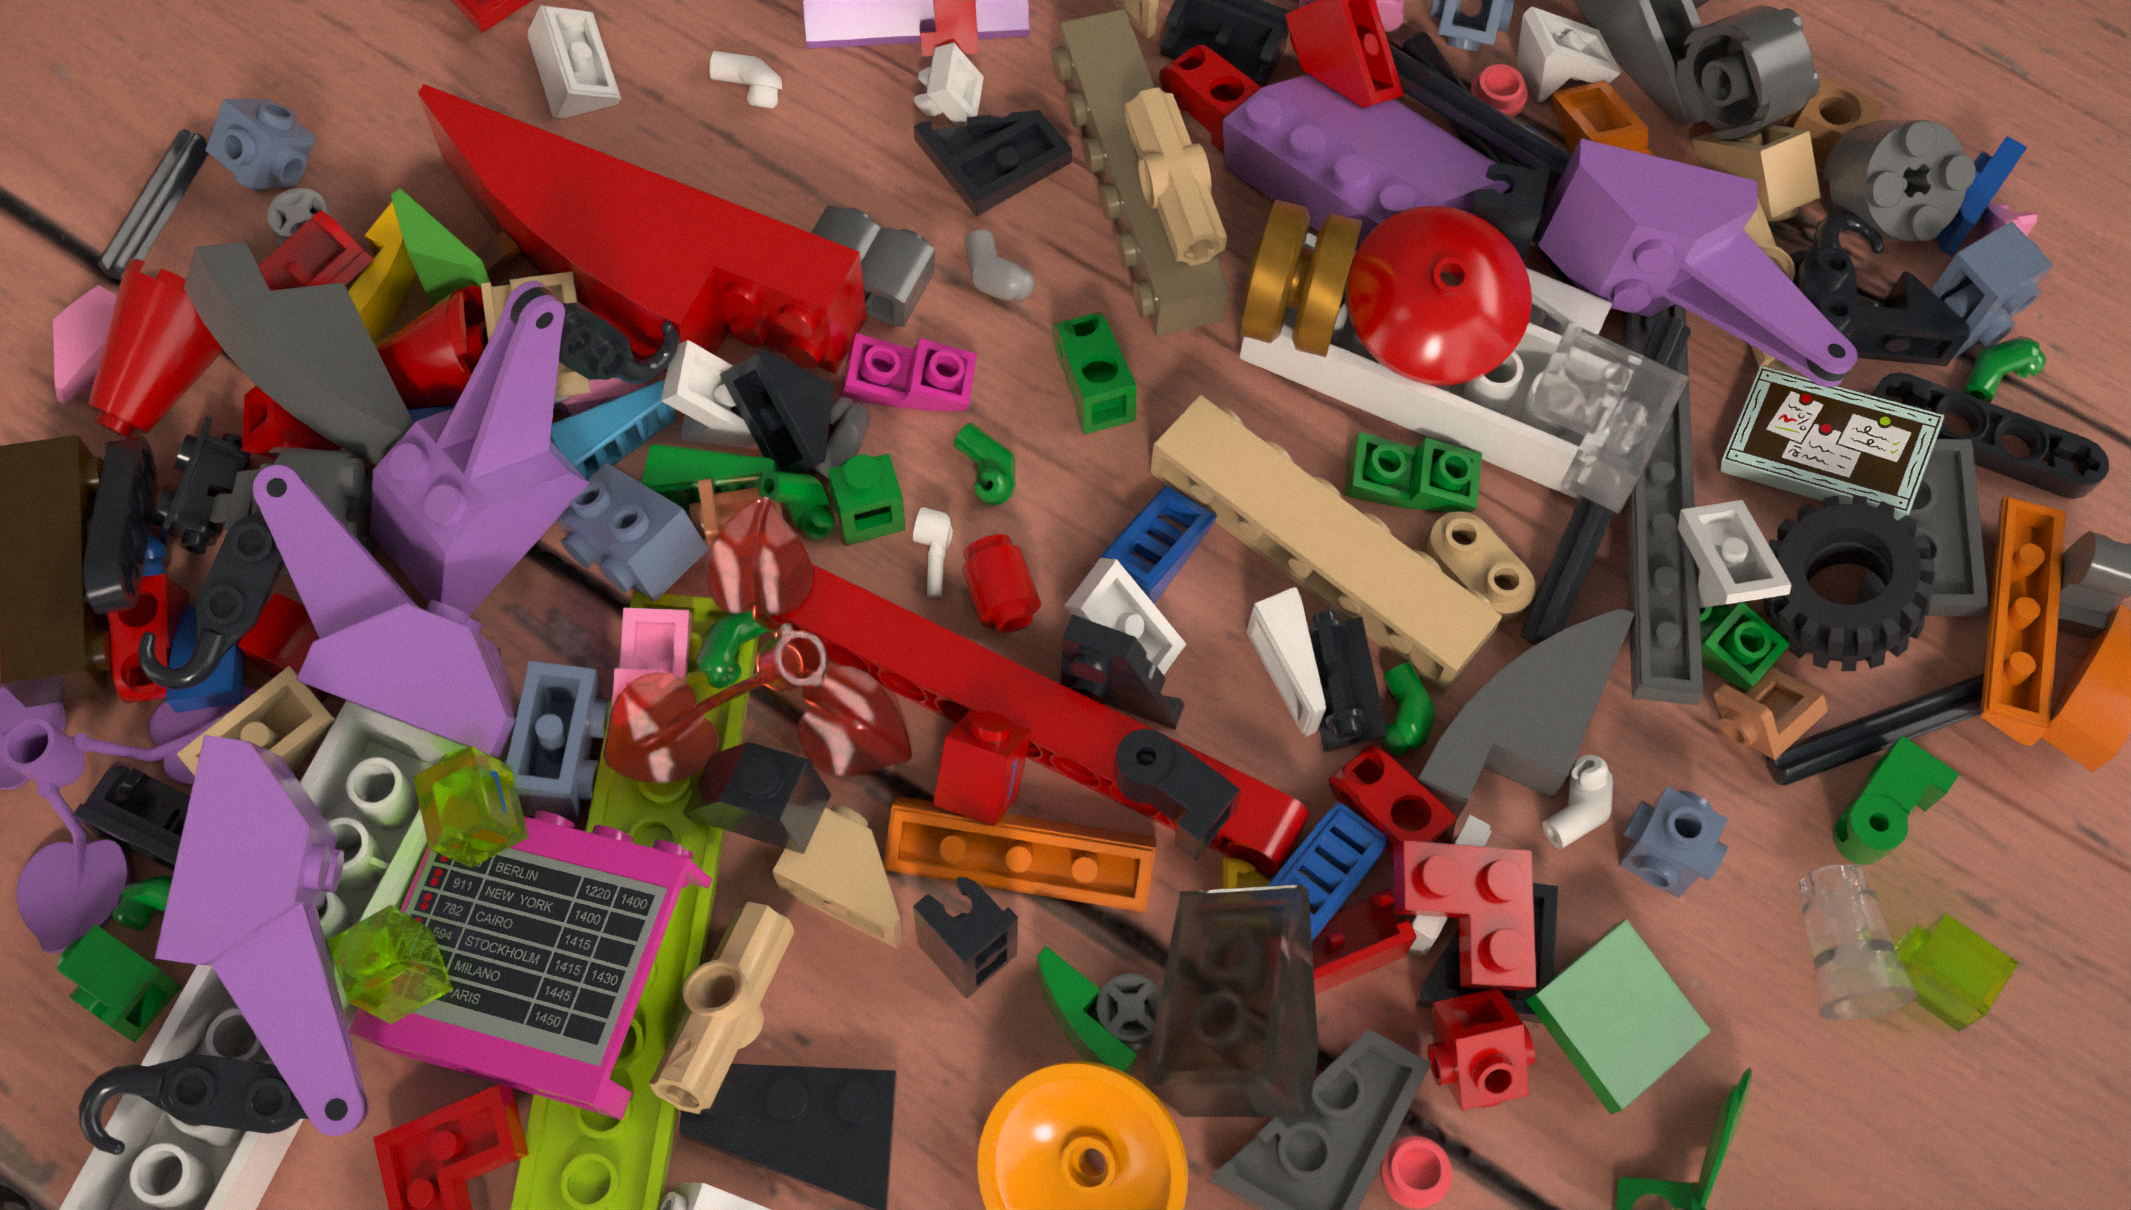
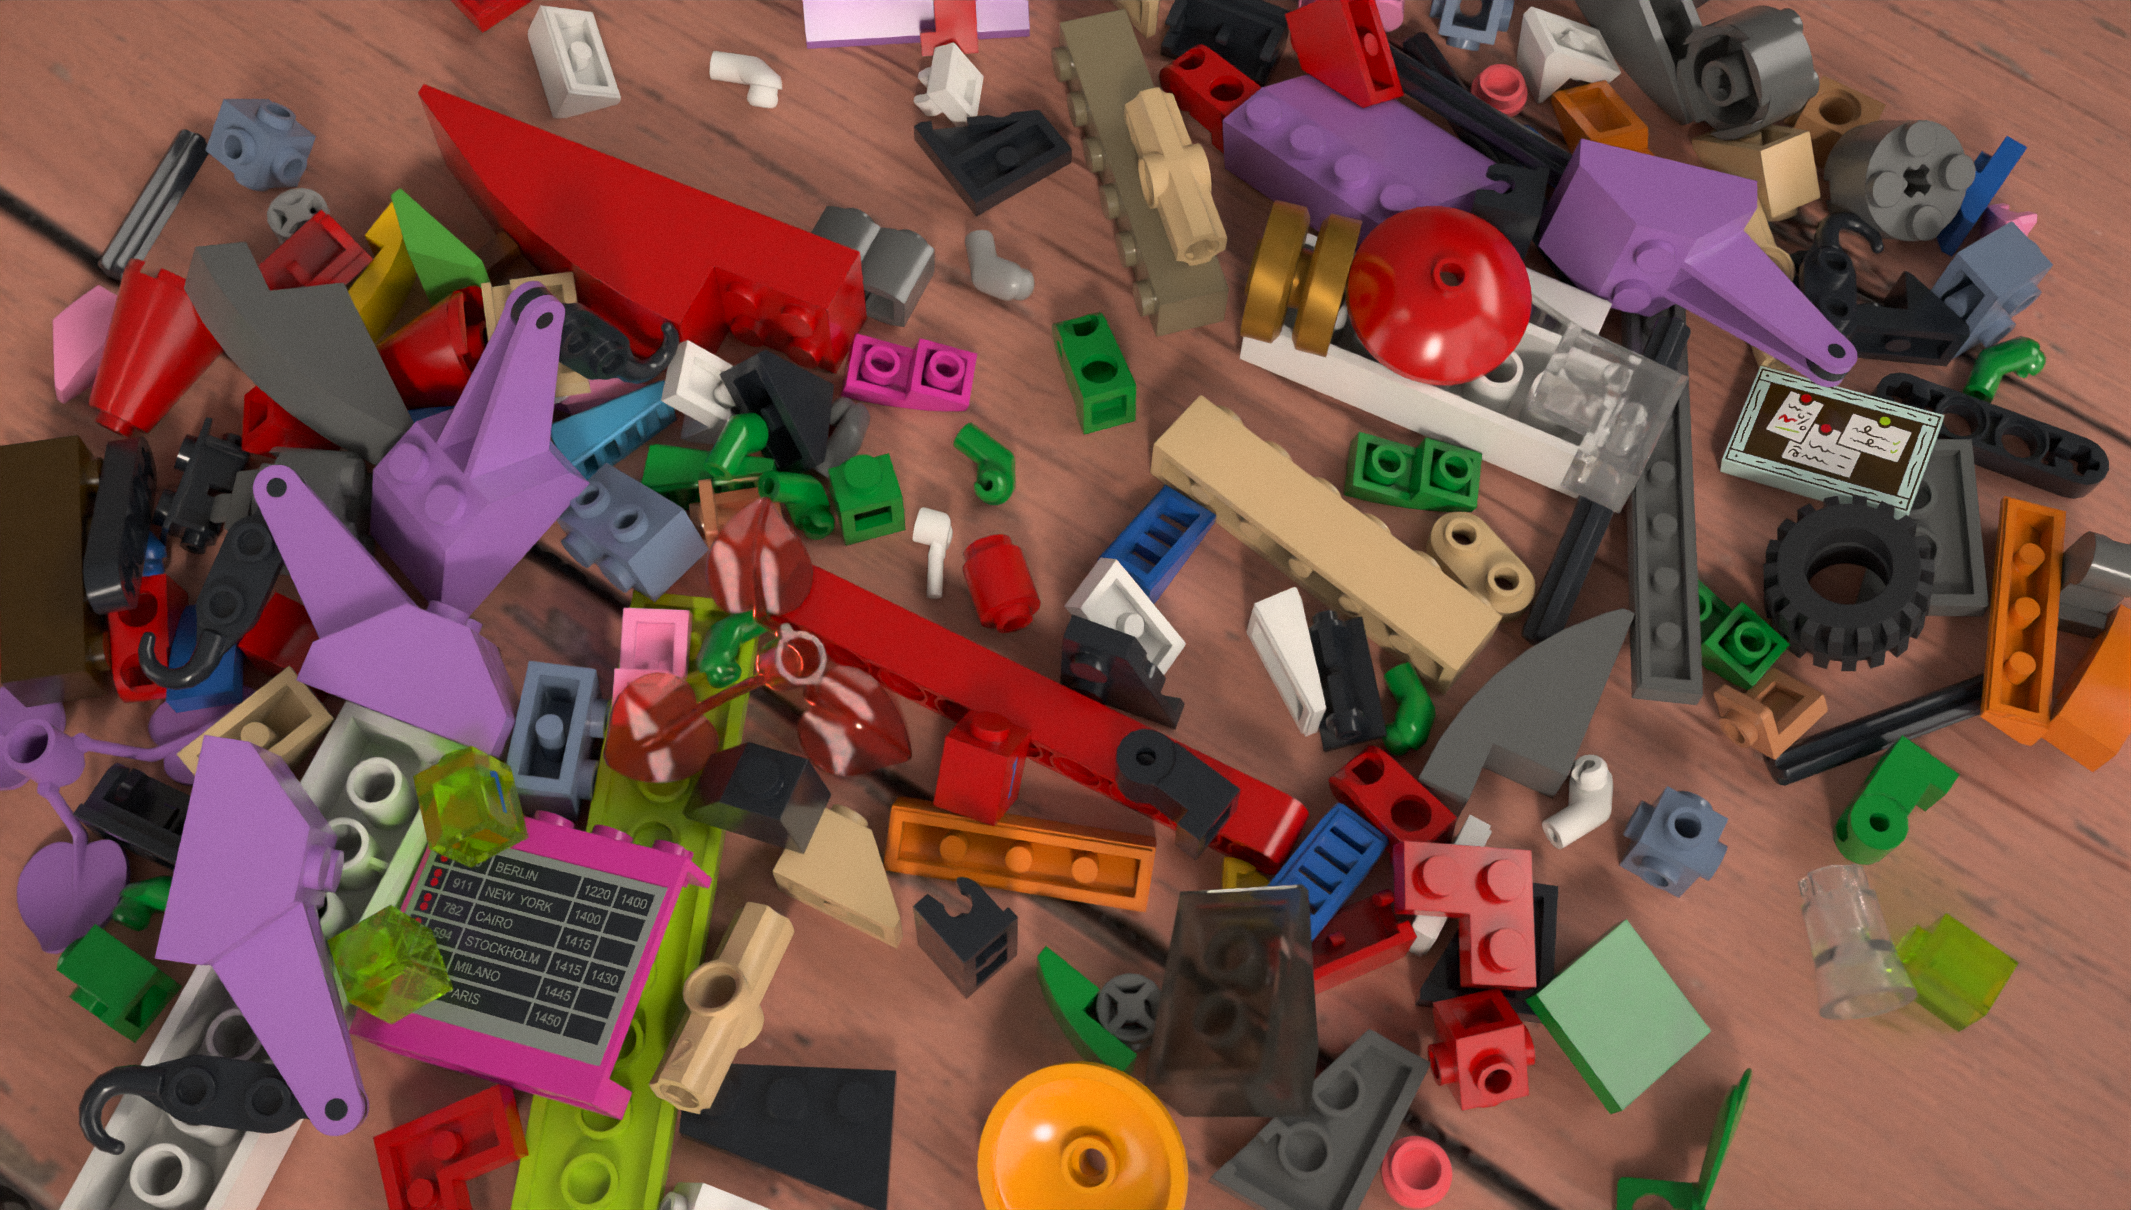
white slope [1678,500,1791,608] -> none
none -> green arm [703,413,768,481]

